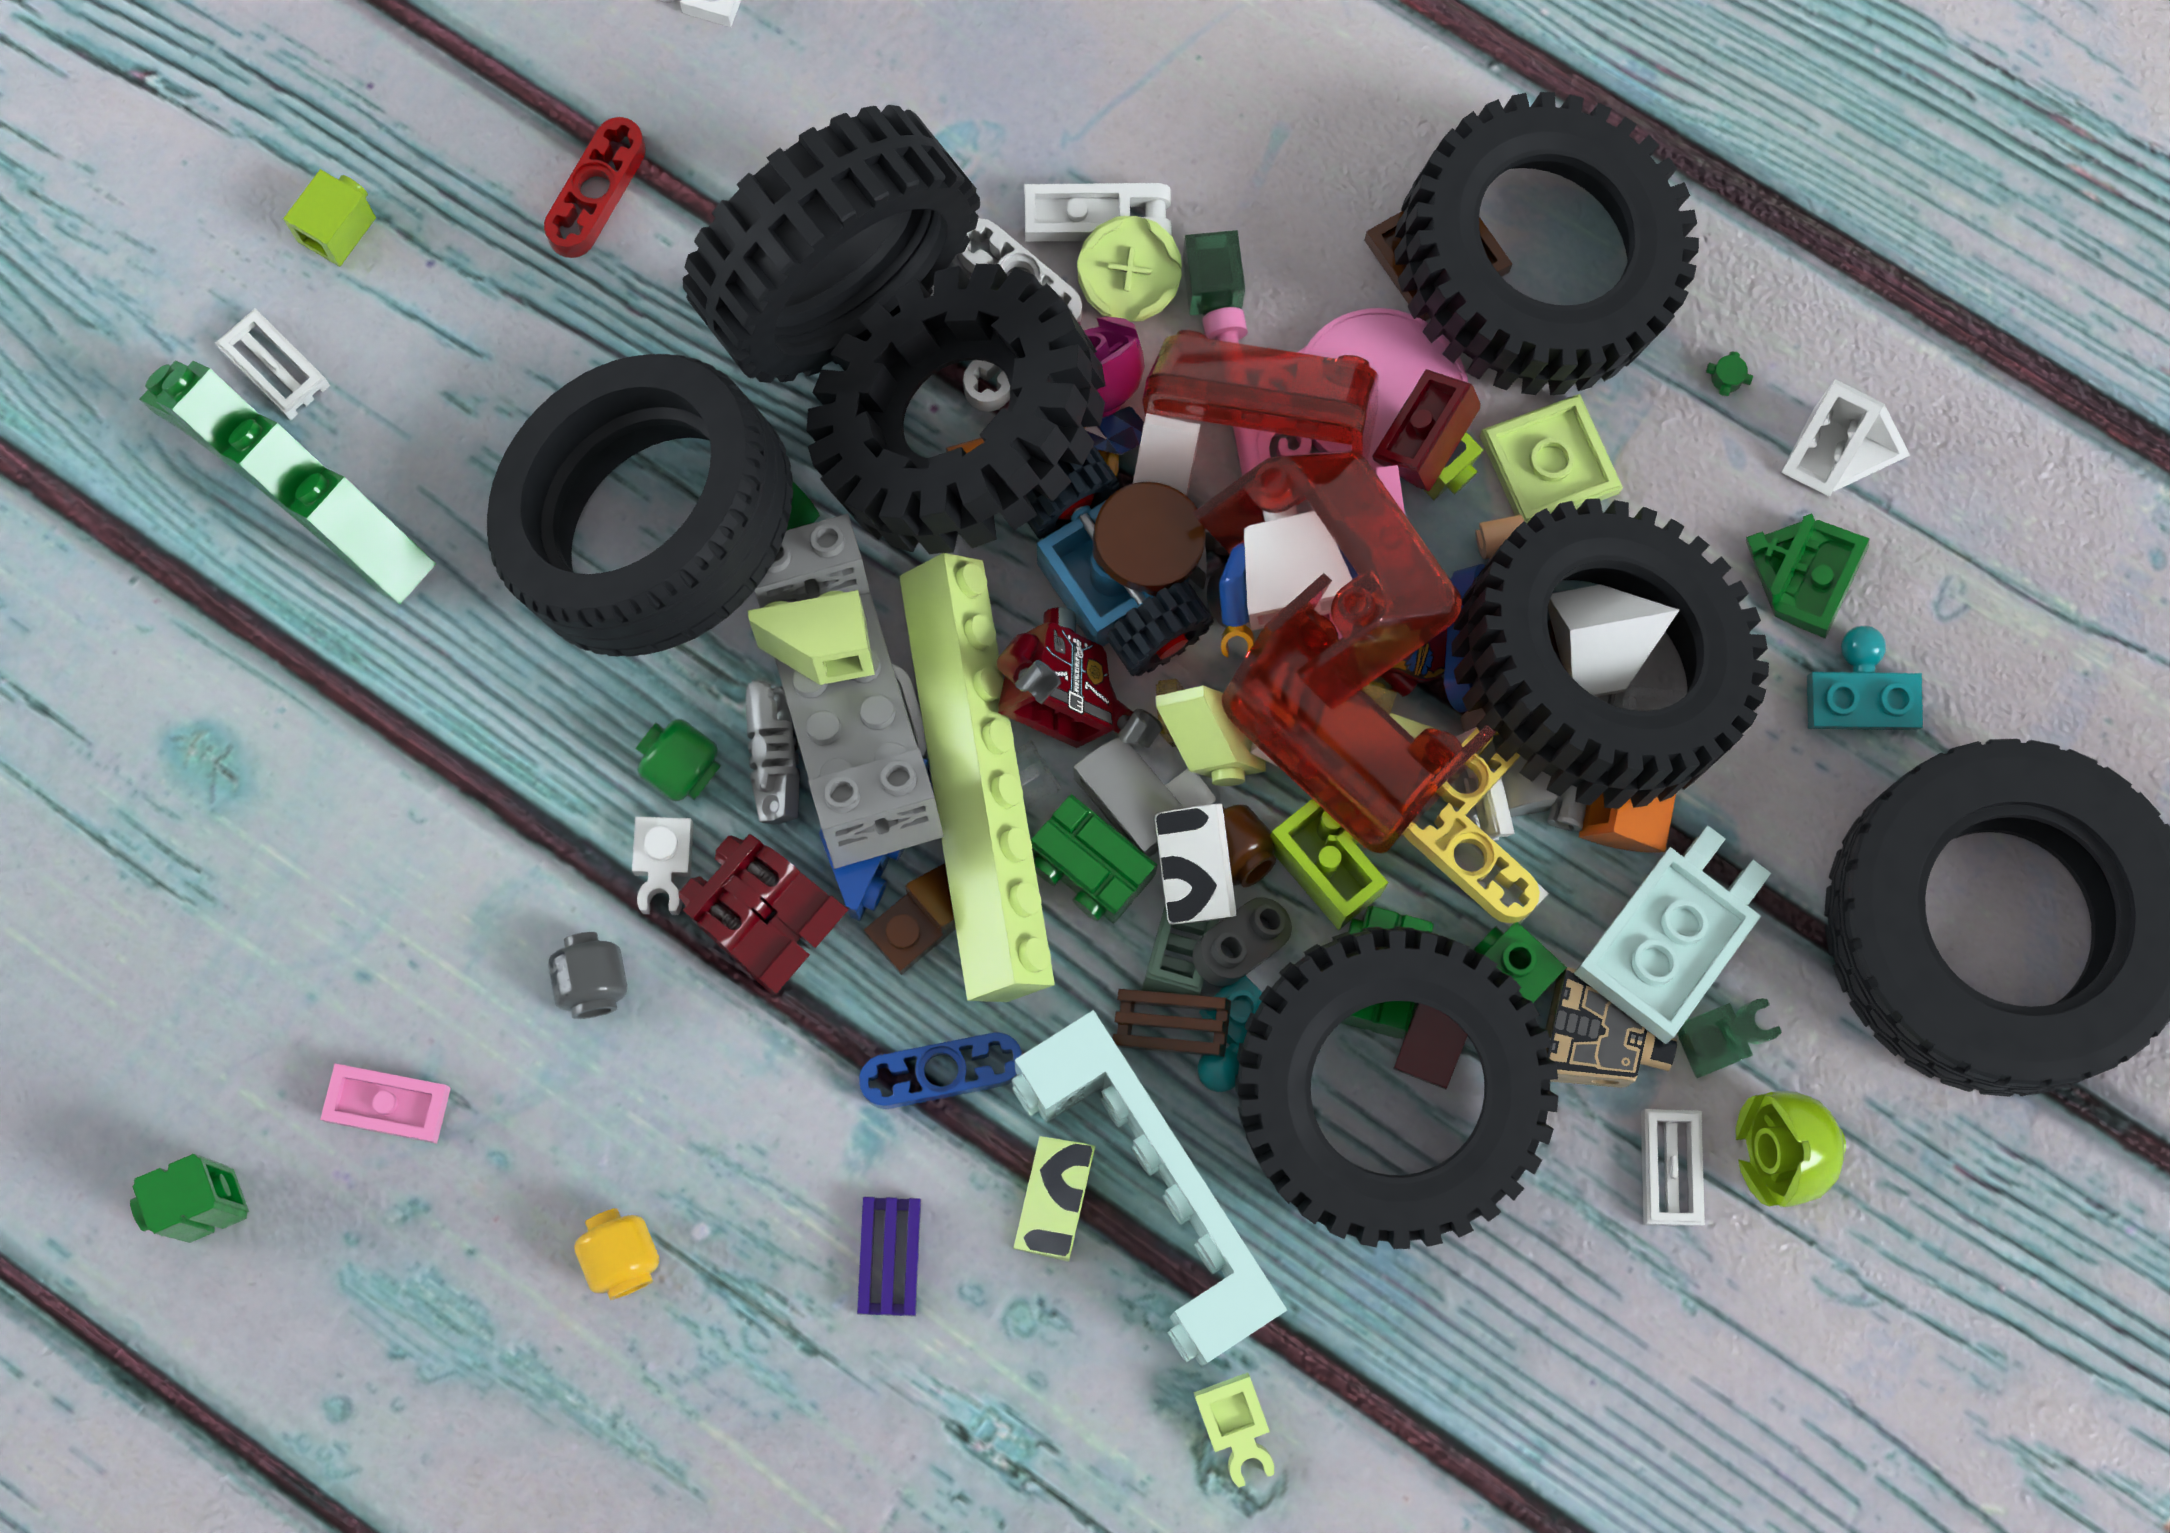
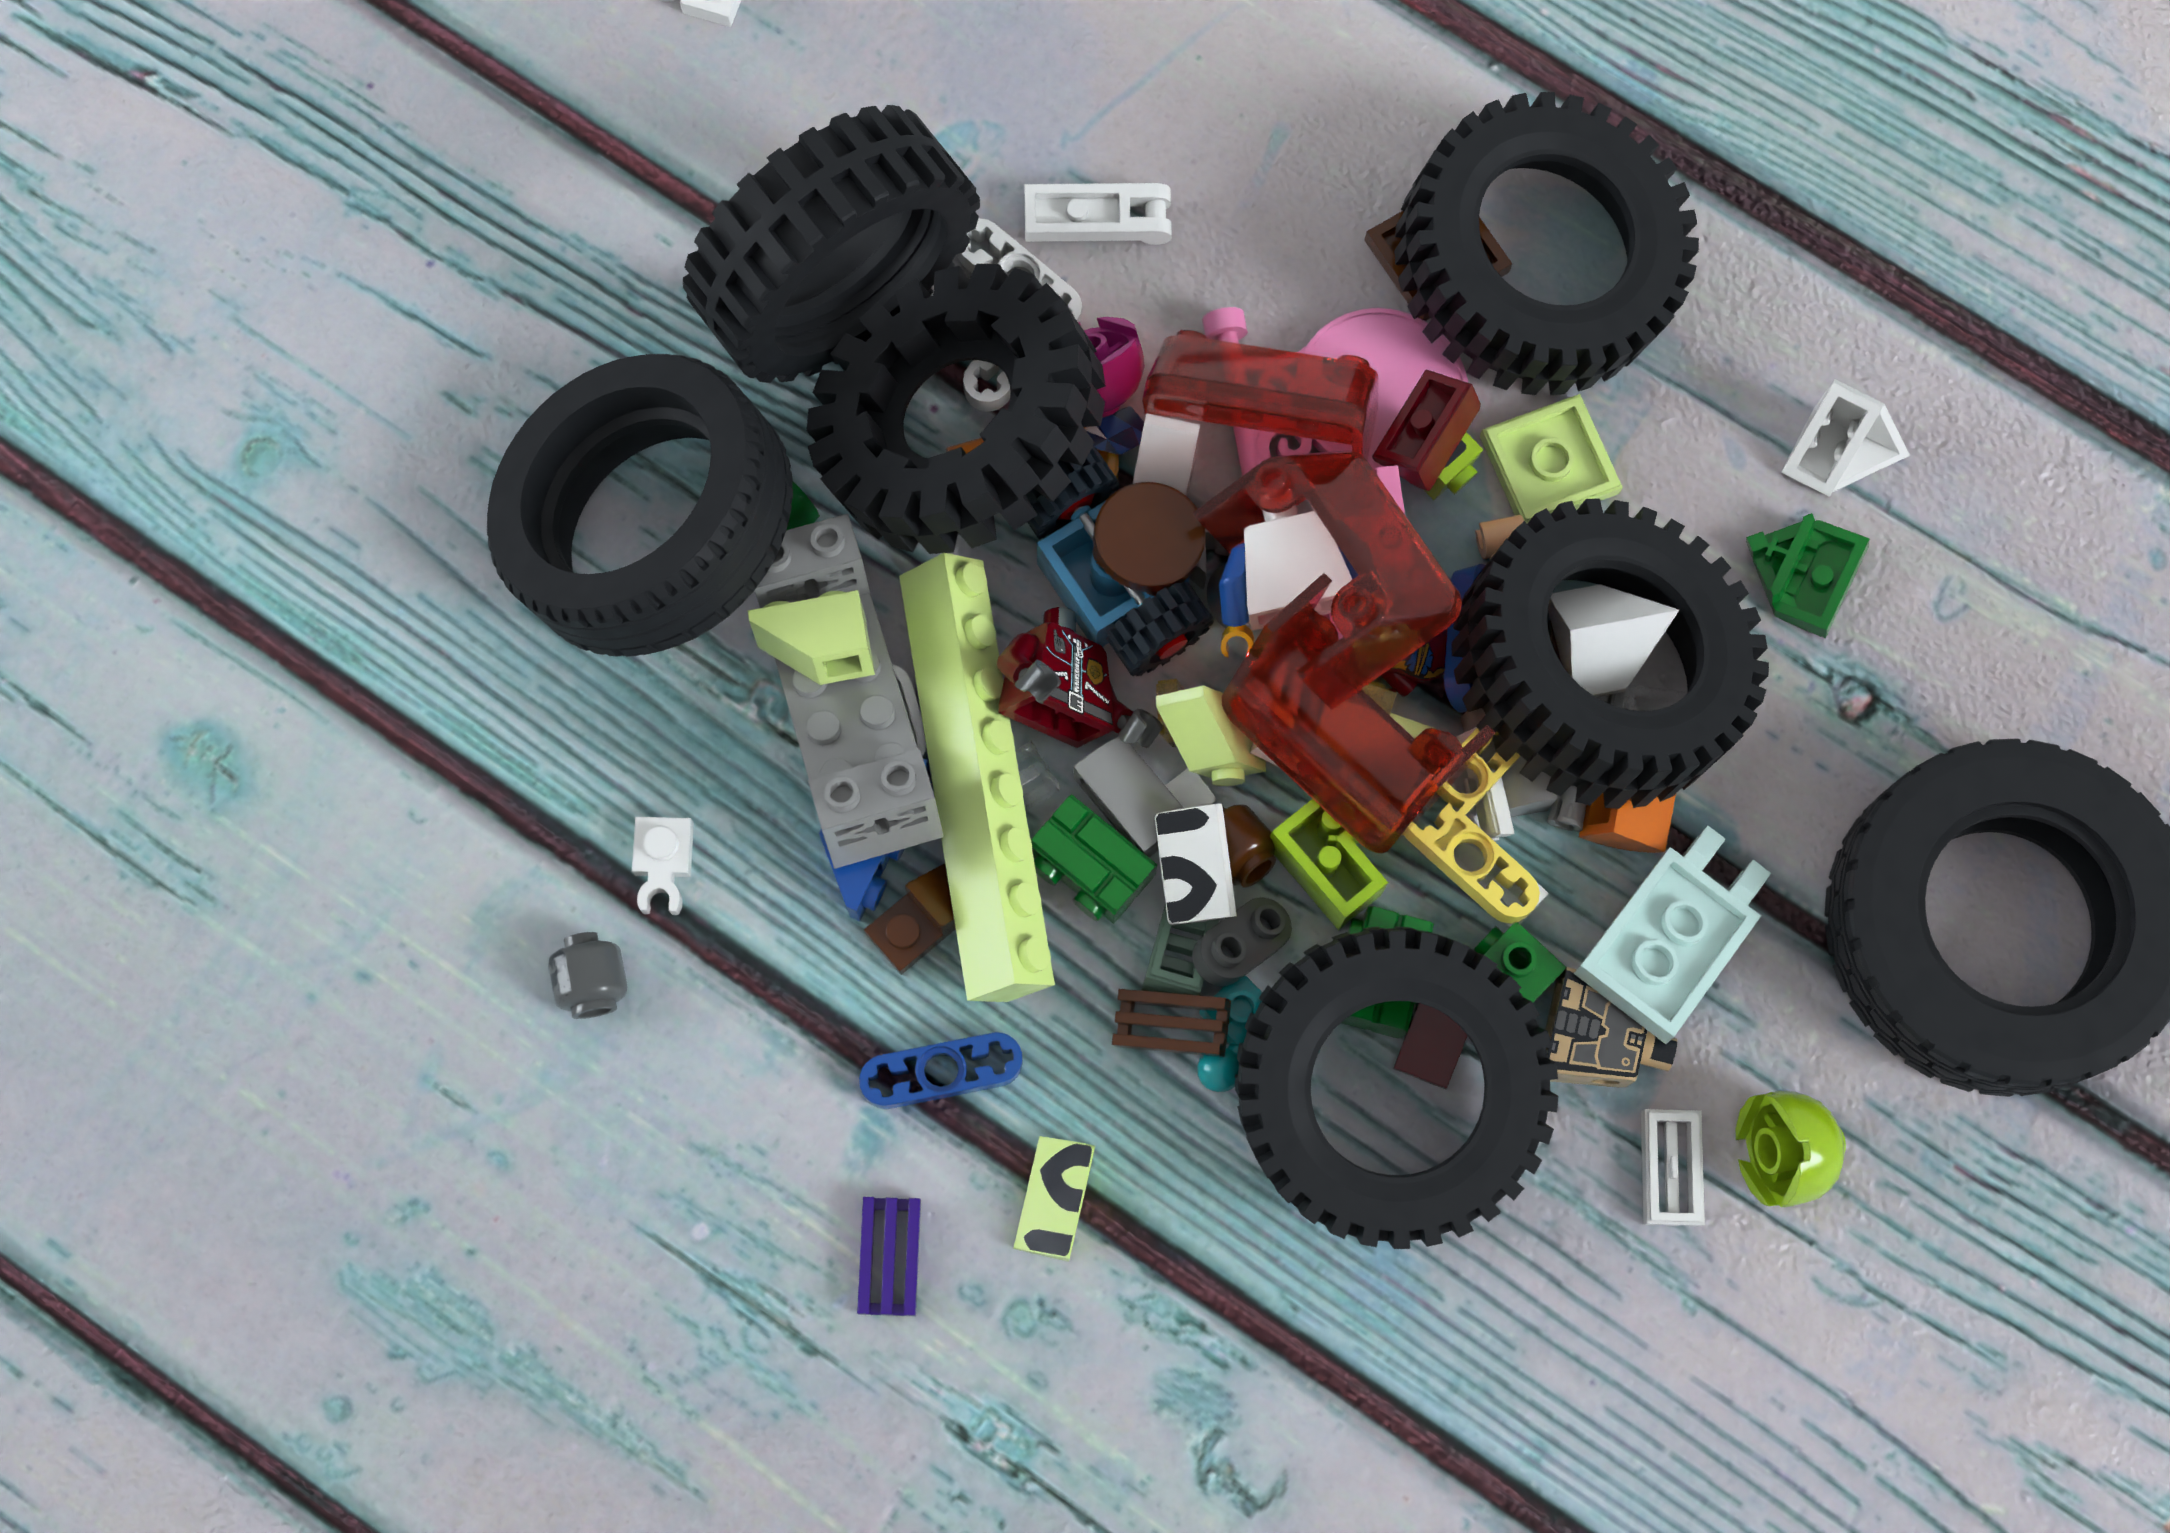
green brick [130,1154,249,1243] -> none
arch [139,360,436,604] -> none
white tile [215,308,330,421] -> none
lime brick [283,169,376,267] -> none
bright pink plate [320,1063,451,1144] -> none
red beam [544,117,646,258] -> none
yellow head [574,1208,659,1300] -> none
green head [635,719,721,801] -> none
dark red hips [678,834,849,994] -> none
light grey hinge [745,680,801,825] -> none
light aqua plate [1011,1010,1287,1367] -> none
yellowish green tile [1077,216,1182,322] -> none
clear green brick [1182,230,1245,316] -> none
yellowish green plate [1193,1372,1274,1488] -> none
clear green plate [1677,998,1782,1079] -> none
green piece [1706,351,1753,396] -> none
teal plate [1807,625,1923,730] -> none

